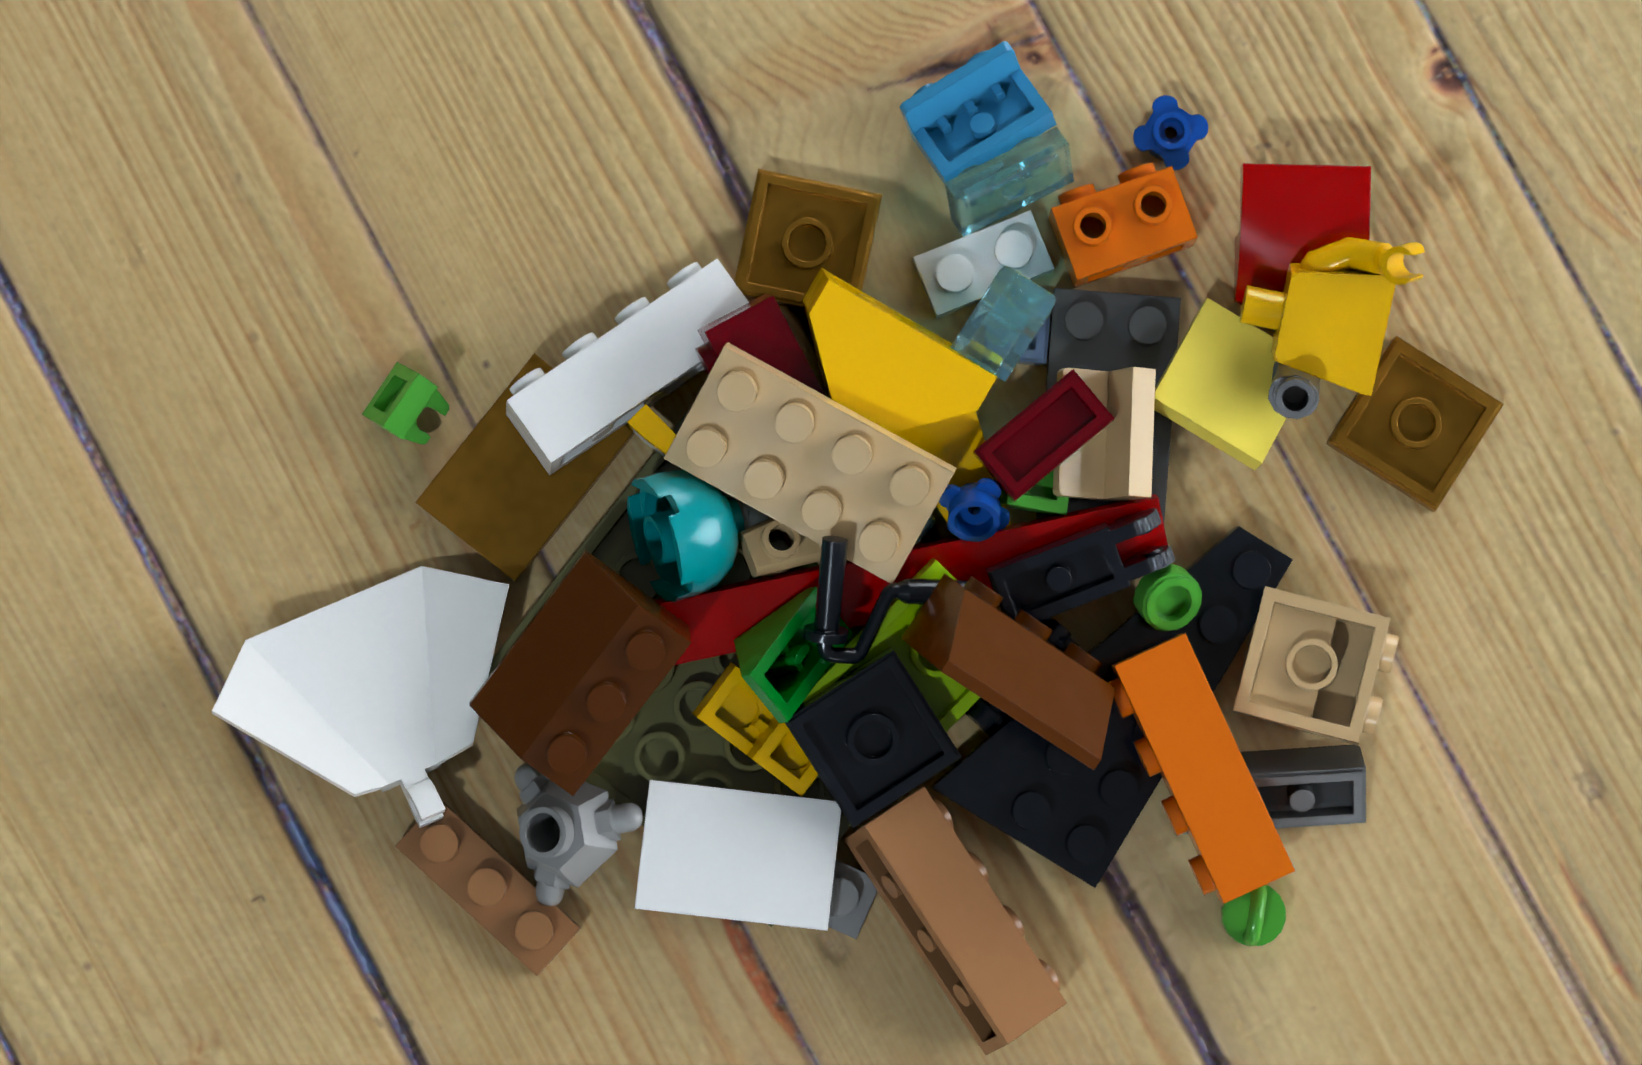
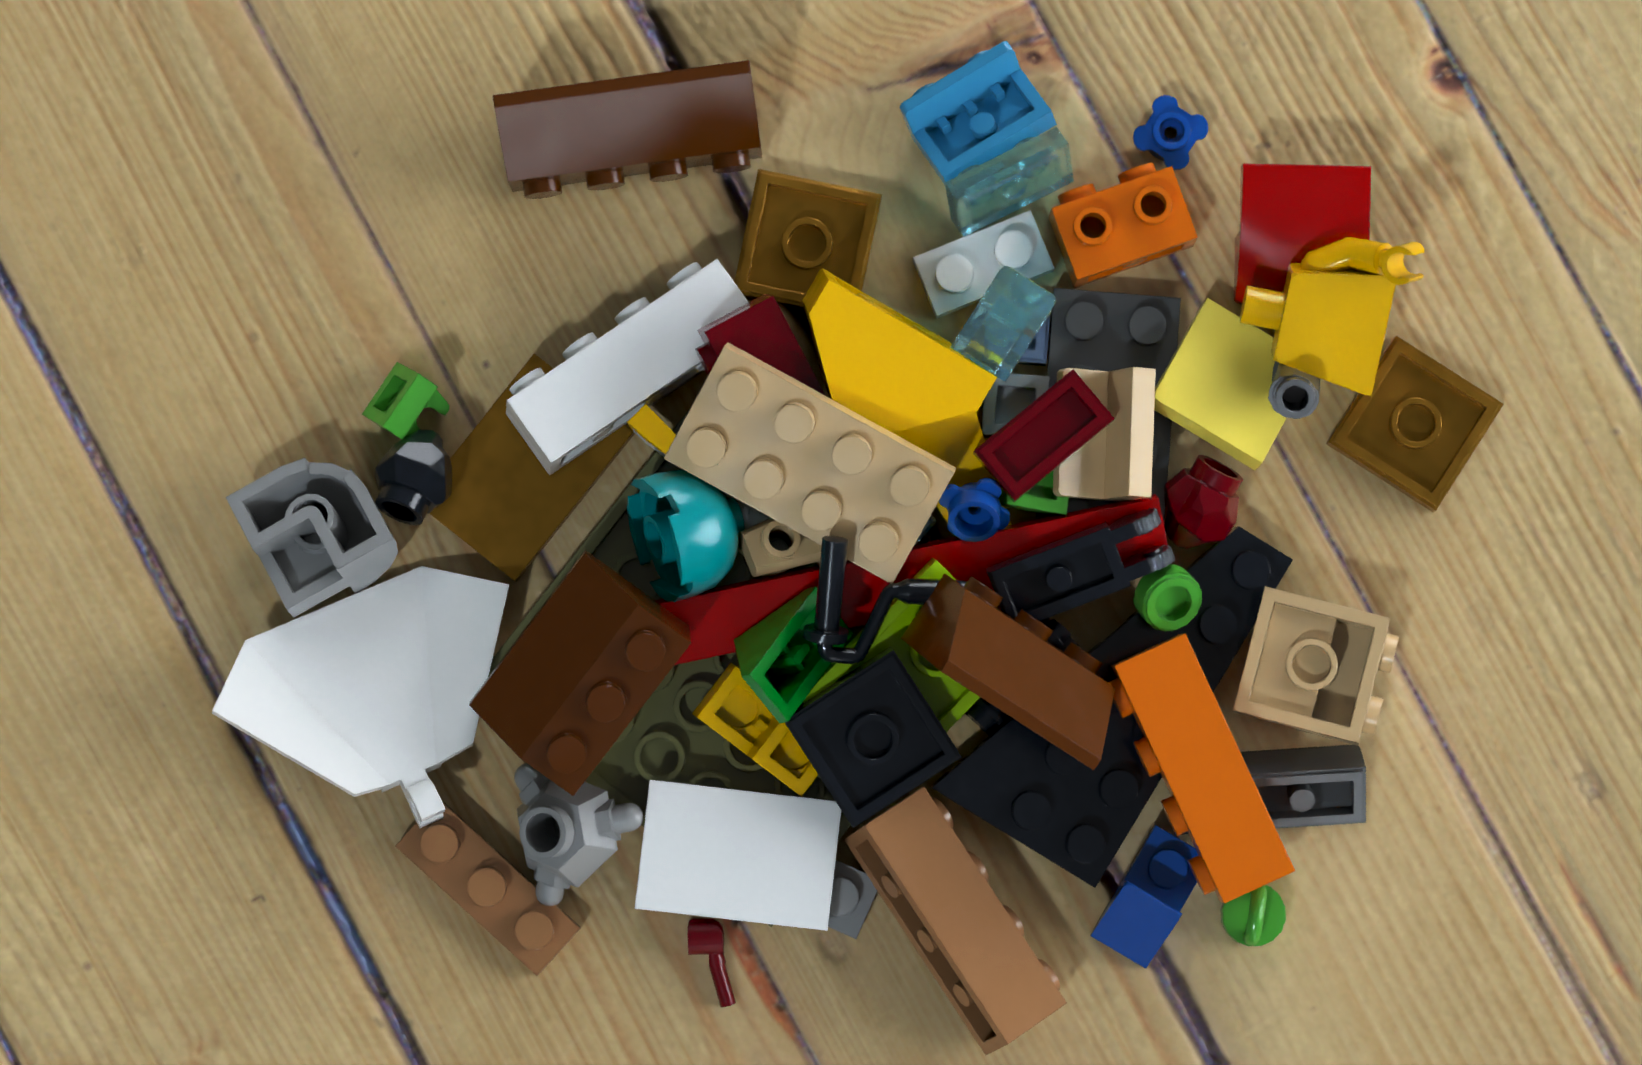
none -> light grey brick [226,458,398,618]
none -> black rock [375,429,452,525]
none -> reddish brown slope [493,60,762,199]
none -> dark red hand [688,919,736,1007]
none -> light grey plate [981,372,1050,438]
none -> blue slope [1090,825,1198,968]
none -> dark red rock [1164,455,1243,549]

